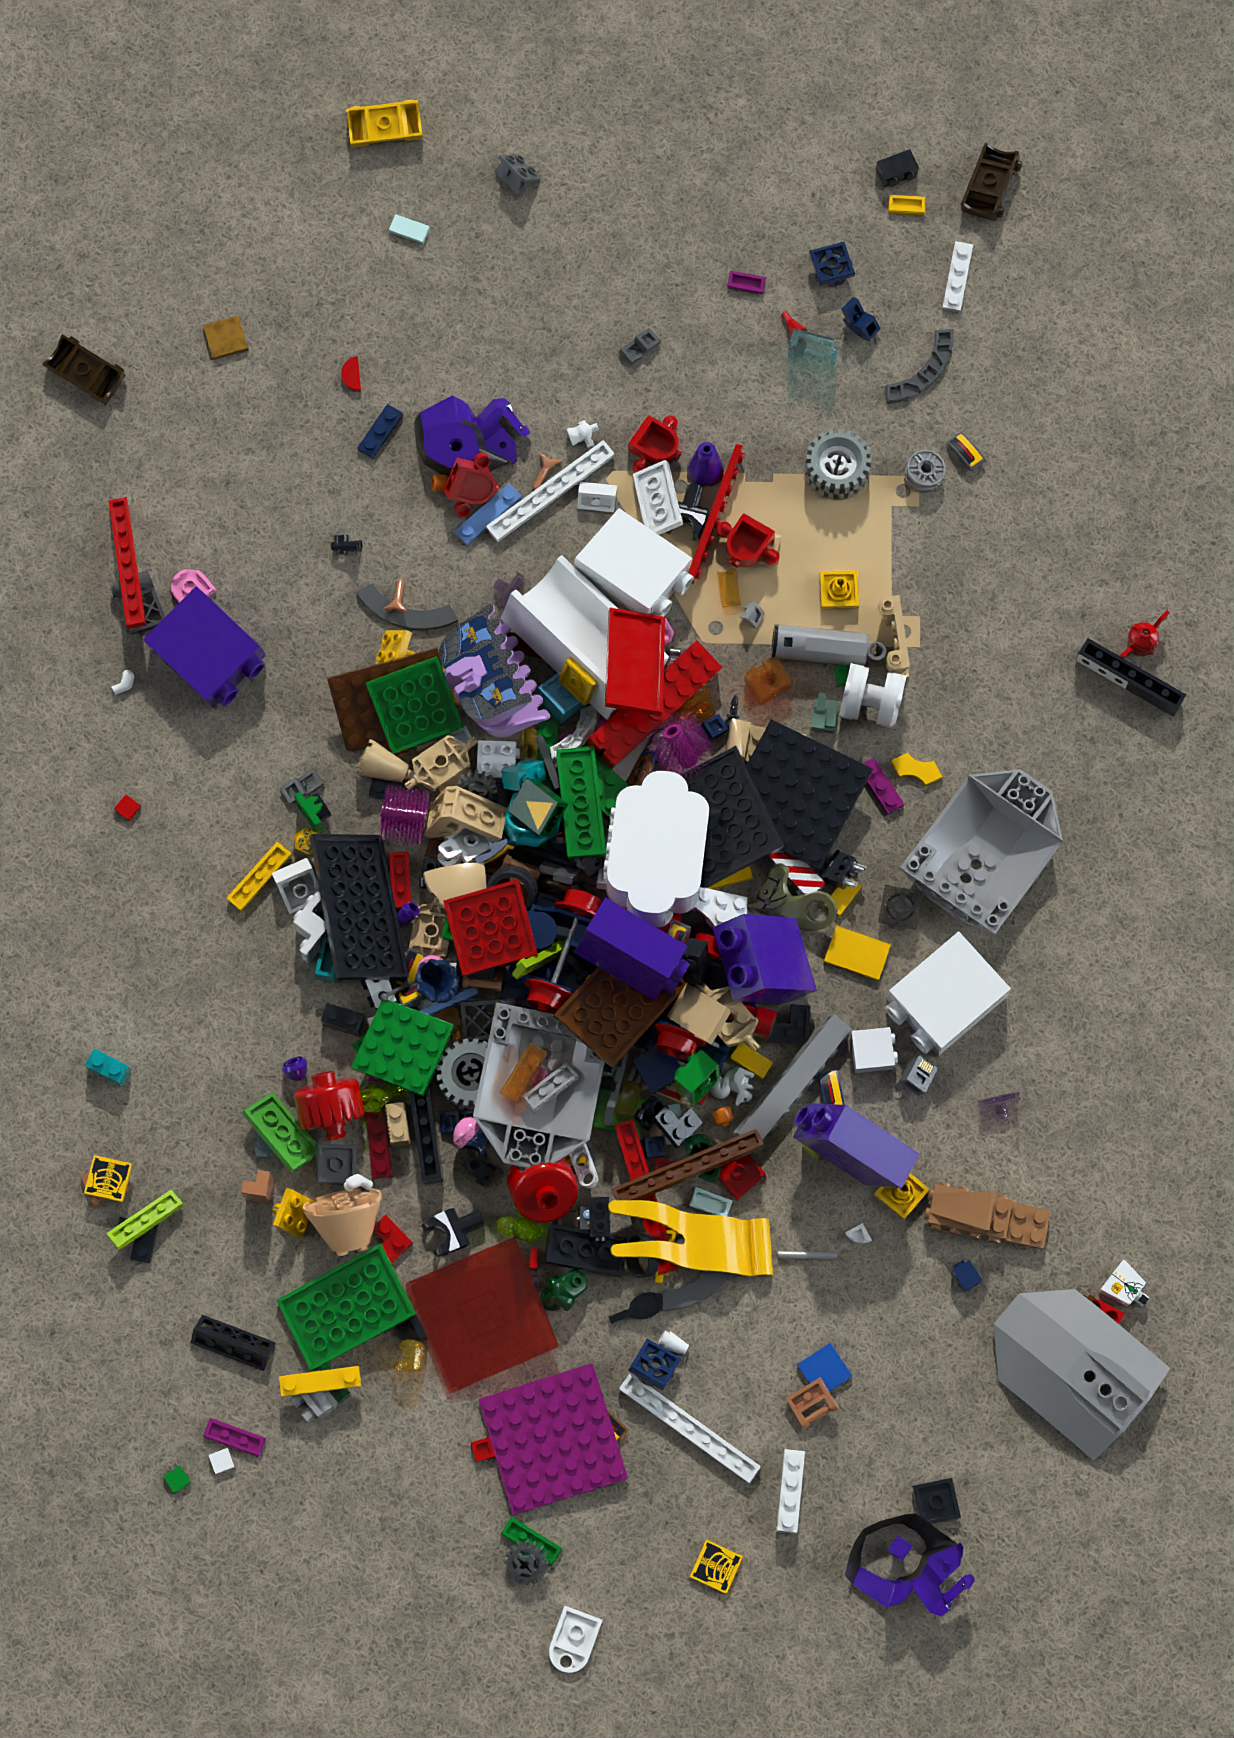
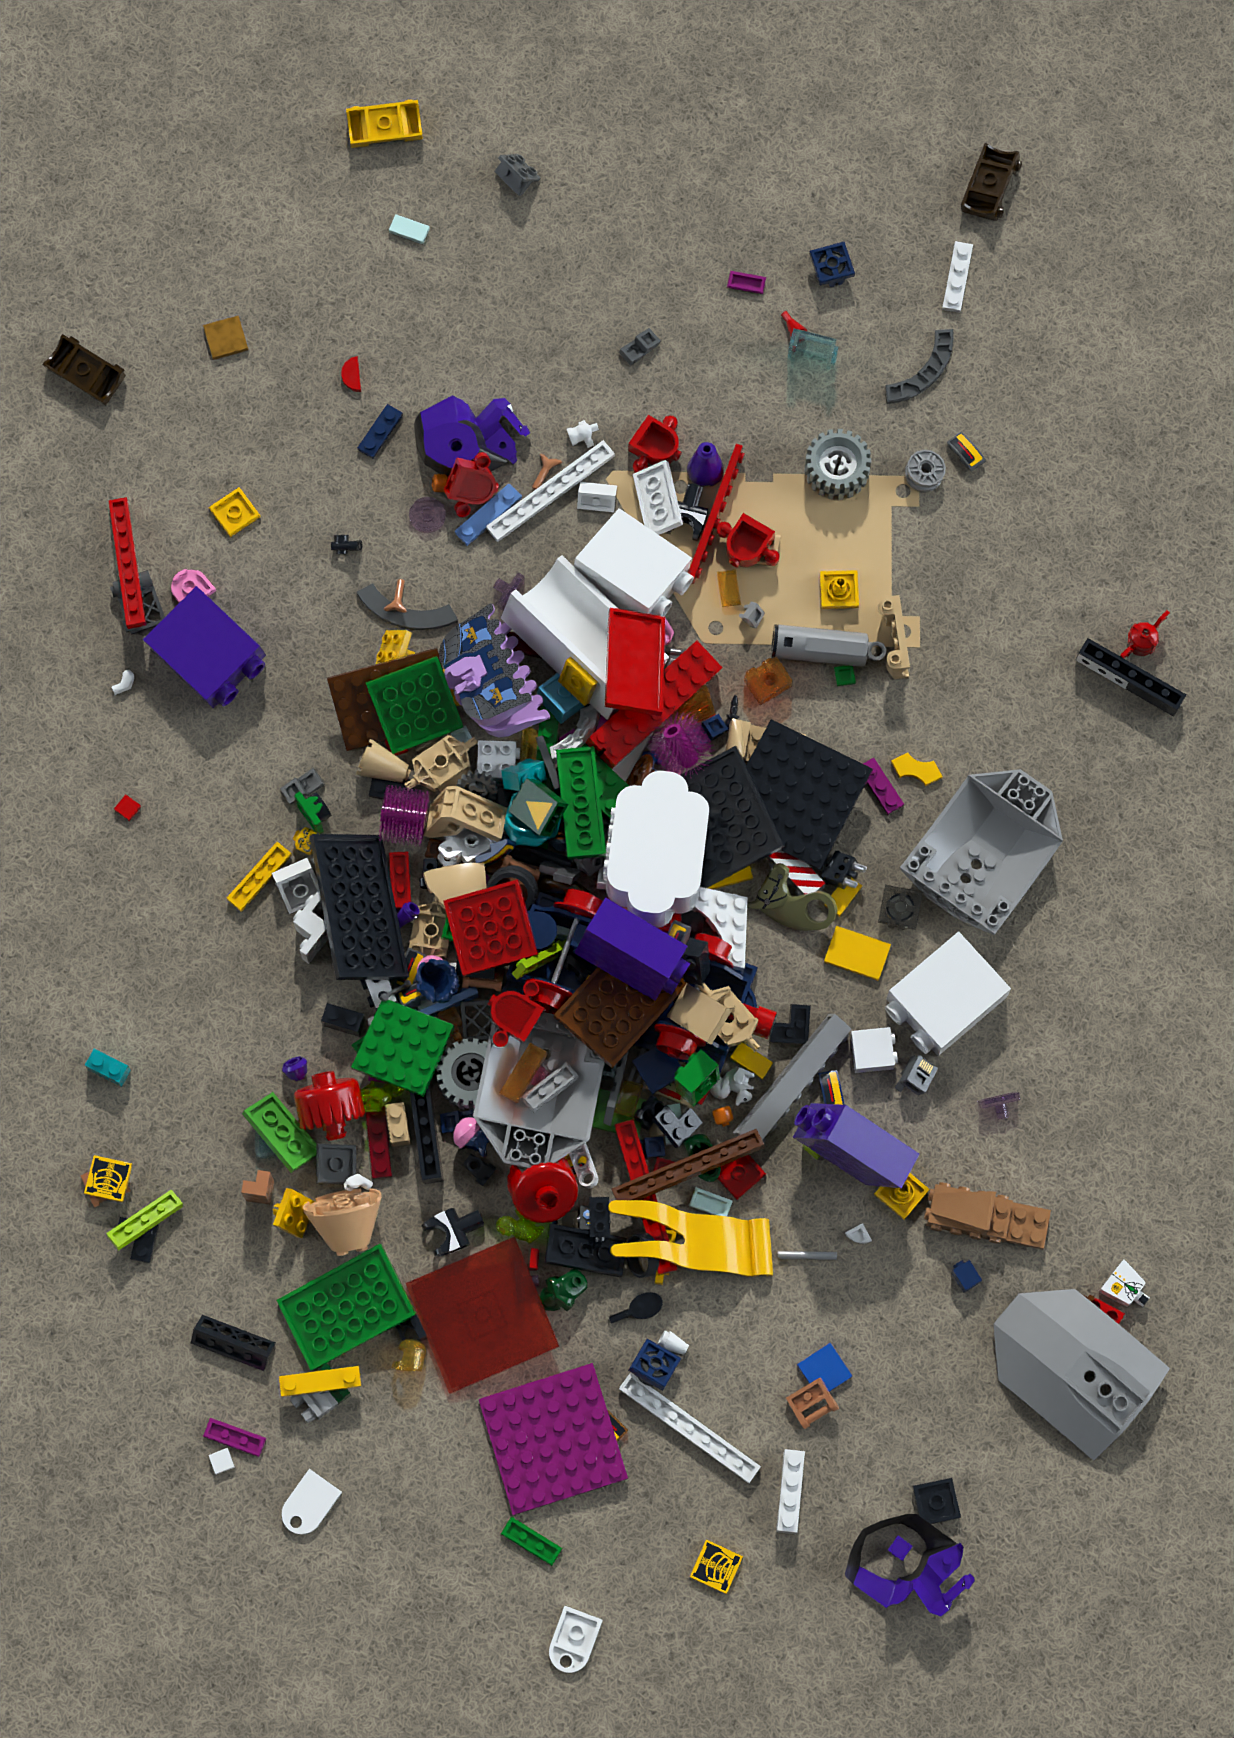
green tile [163,1465,191,1494] -> none
teal brick [315,937,336,983] -> none
red plate [373,1214,413,1264] -> none
red tile [471,1437,495,1463] -> none
dark grey gear [504,1540,549,1585] -> none
dark grey tile [663,1271,731,1311] -> none
dark purple brick [713,914,817,1004] -> none
sand green piece [810,693,839,734] -> none
white piece [839,663,907,729] -> none
dark blue brick [841,297,881,341] -> none
black brick [876,149,919,187] -> none
yellow tile [888,195,926,216] -> none
none -> yellow tile [209,487,261,537]
none -> white tile [282,1469,342,1535]
none -> clear purple tile [409,497,446,533]
none -> red piece [487,981,545,1048]

